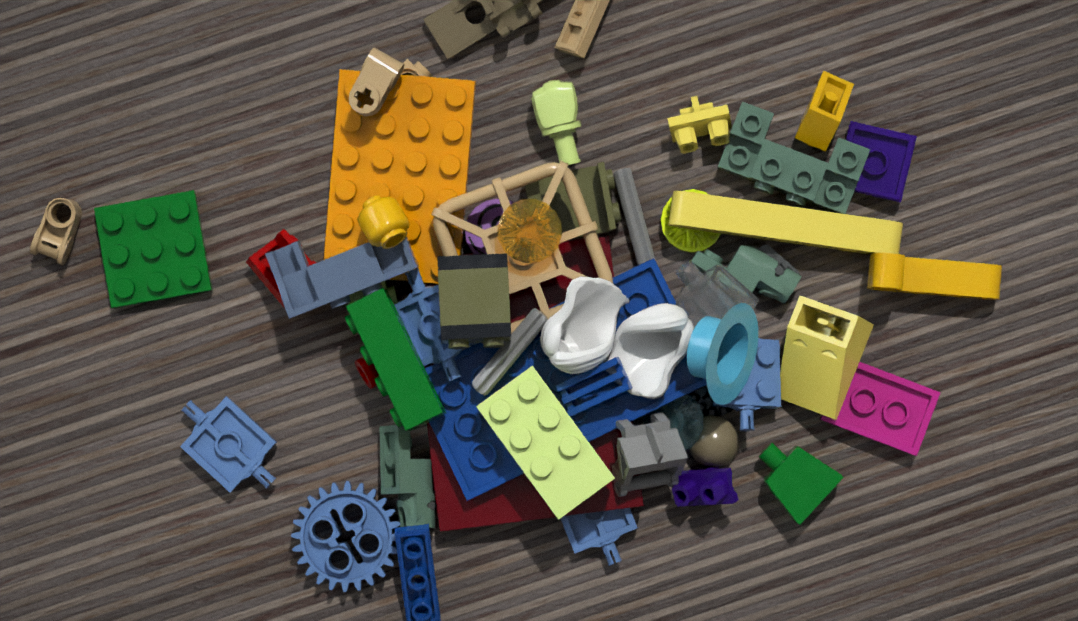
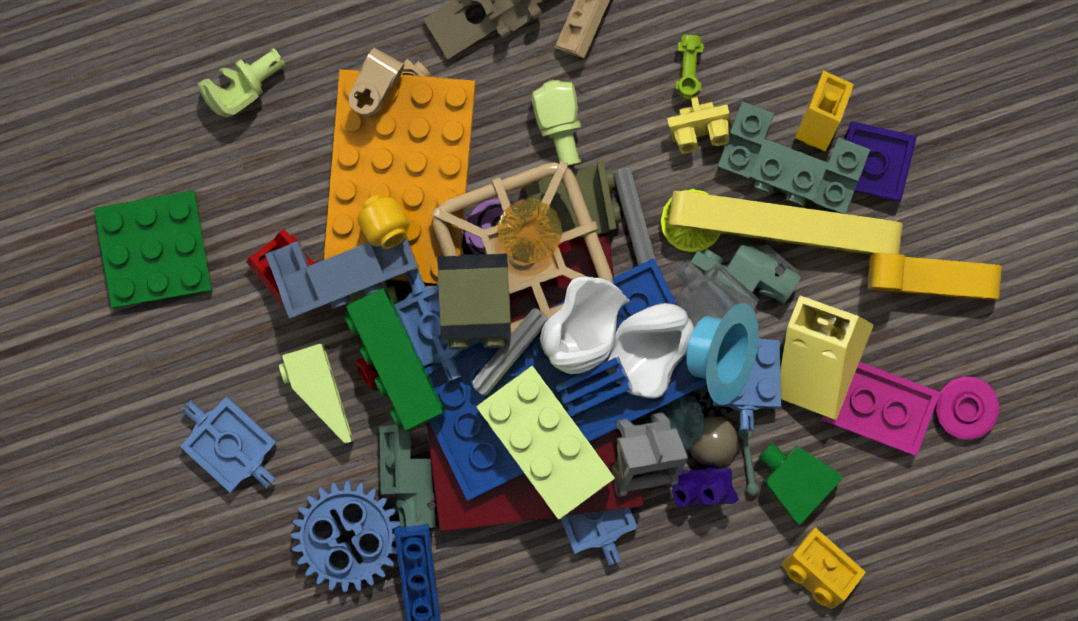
tan piece [30,198,82,266] -> none
none -> yellowish green piece [198,48,286,117]
none -> yellowish green slope [279,343,354,443]
none -> lime bar [675,35,704,101]
none -> sand green hinge [737,427,759,496]
none -> yellow bracket [781,527,866,610]
none -> dark pink wheel [935,376,999,440]

